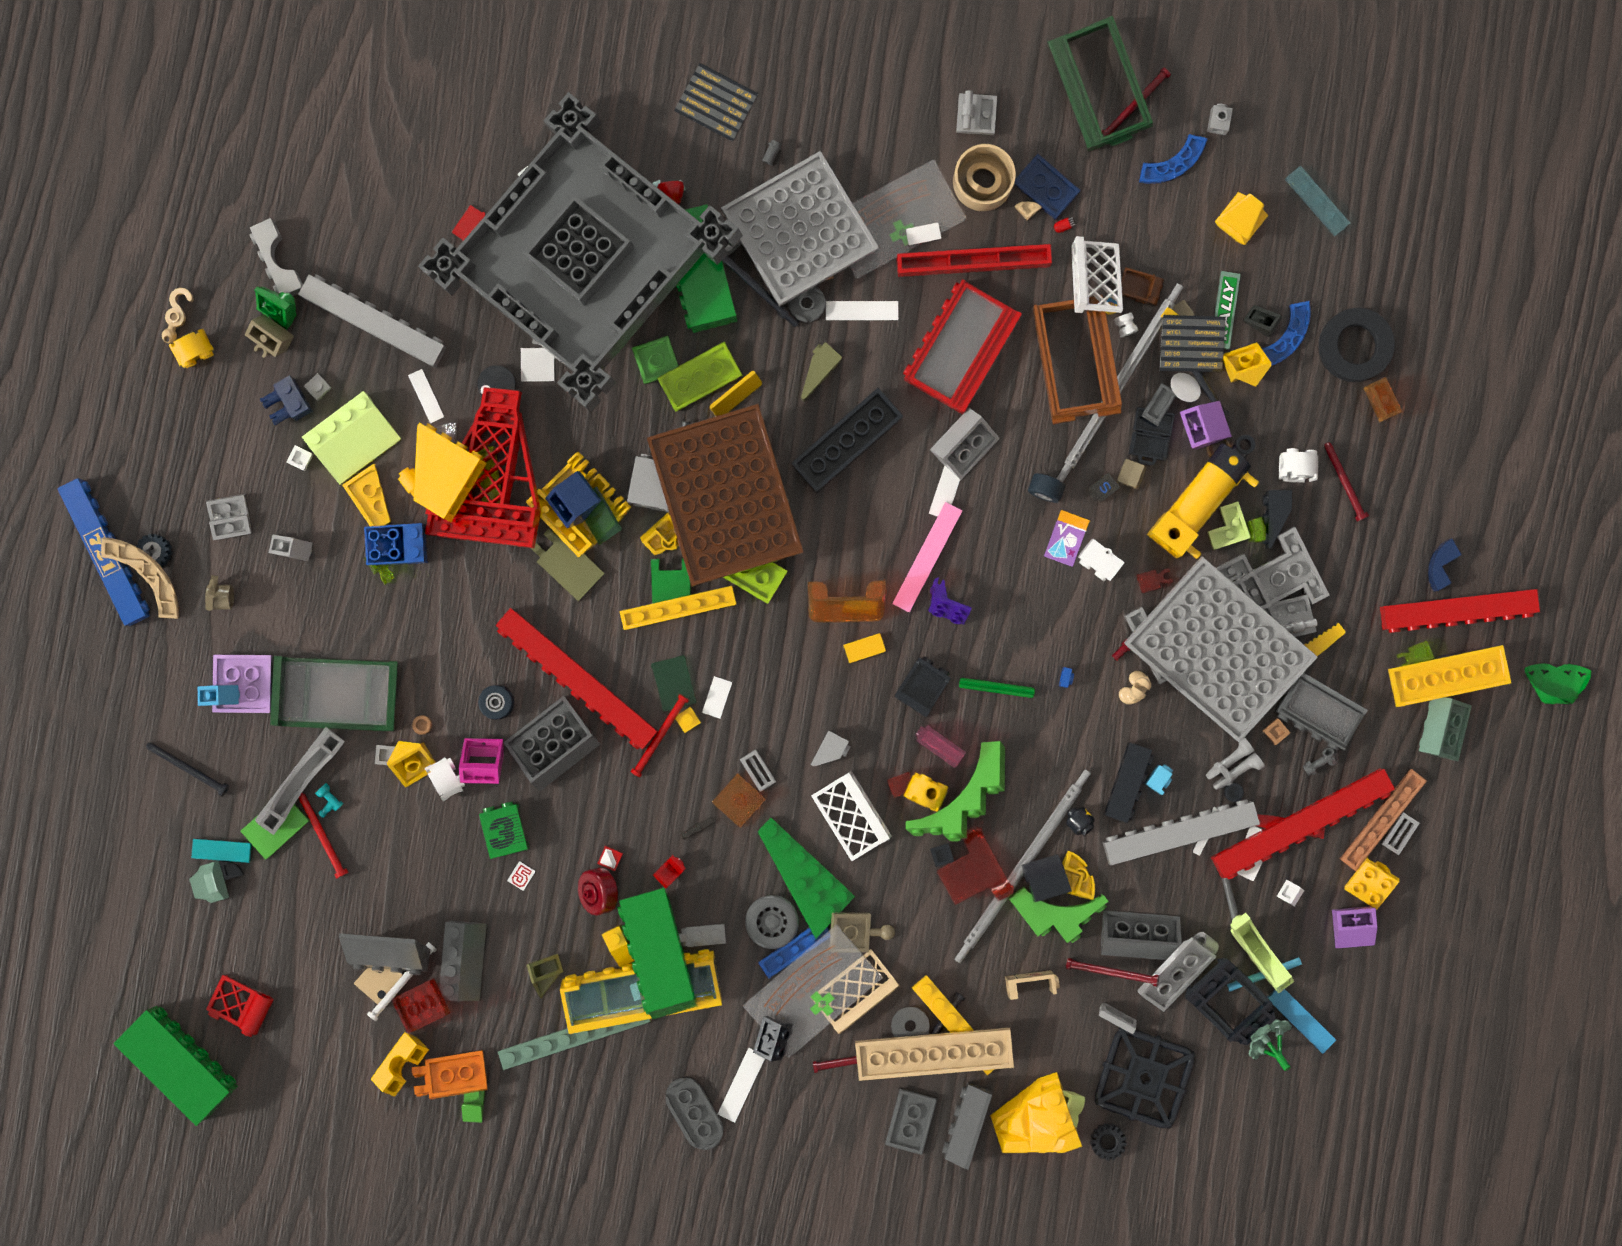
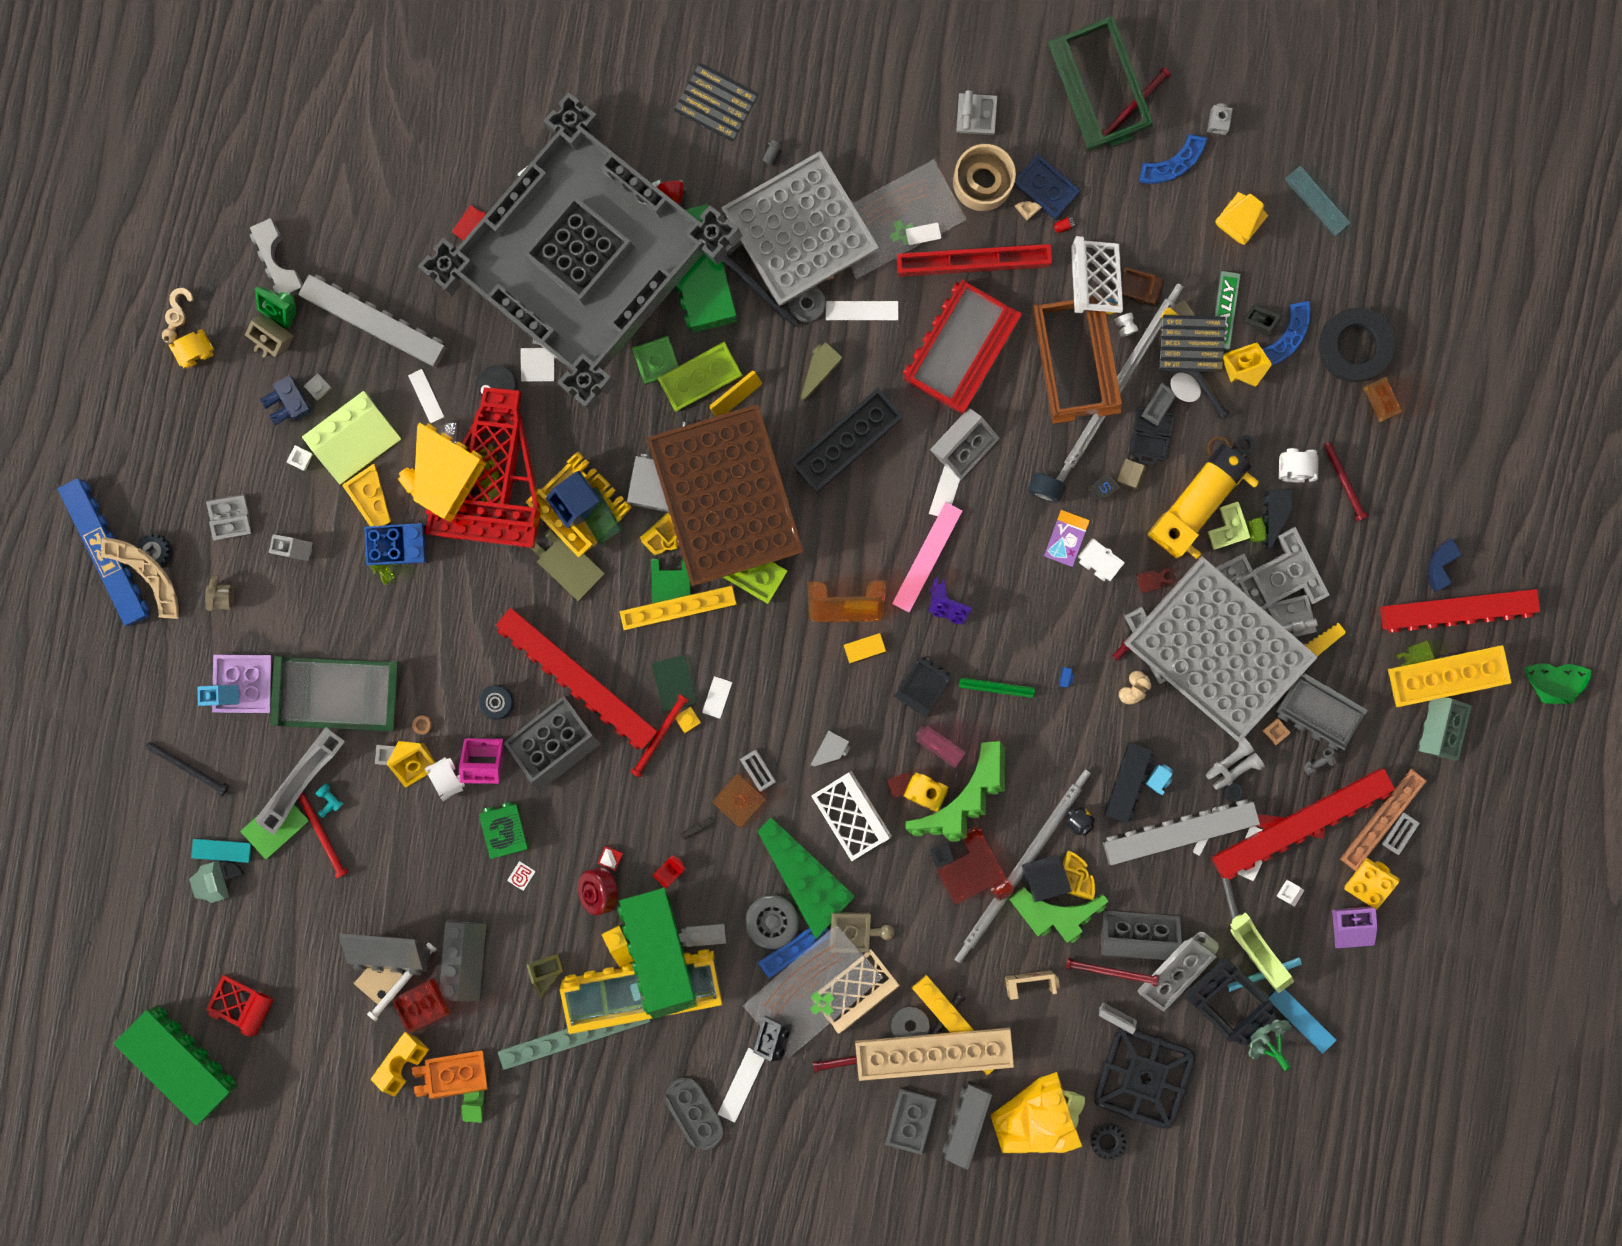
medium lavender slope [1180,401,1232,450] -> none

